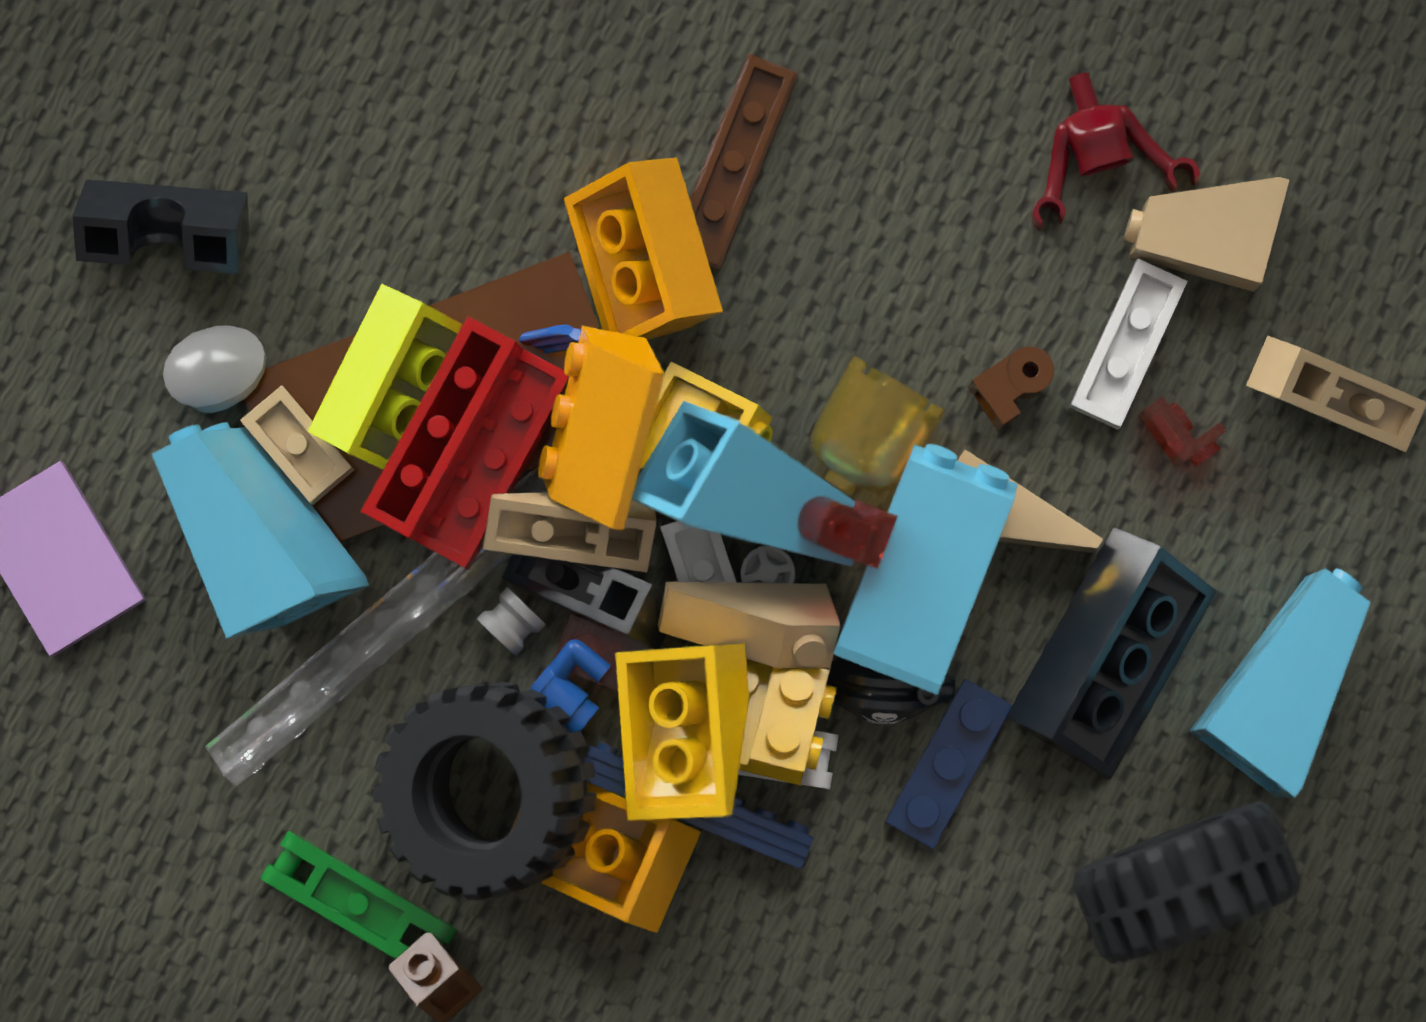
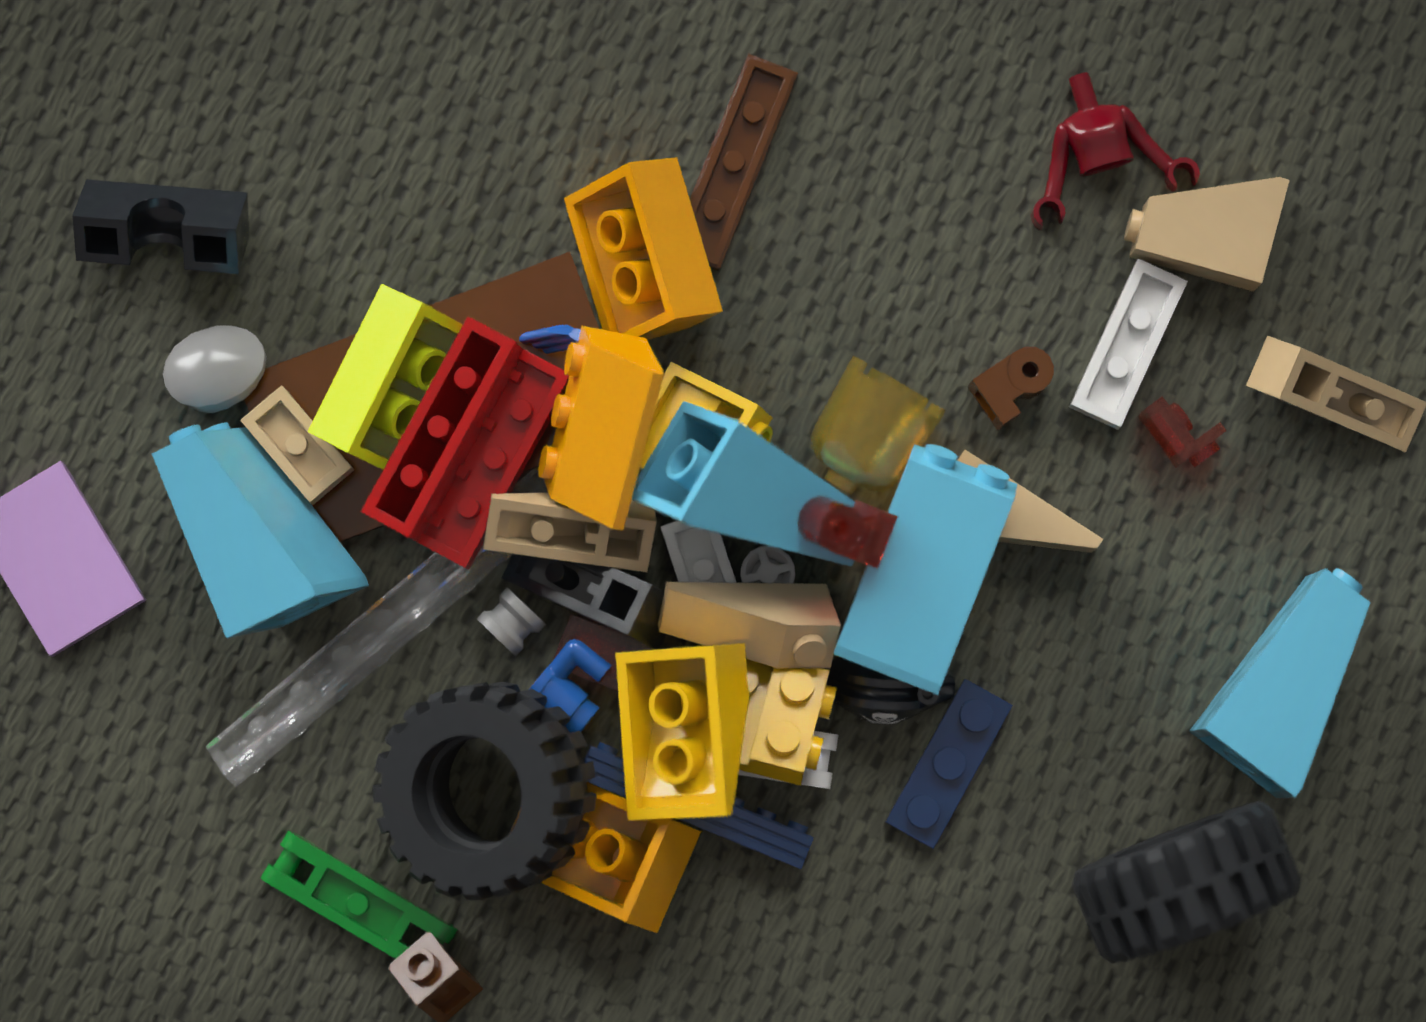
black slope [1006,527,1217,780] -> none

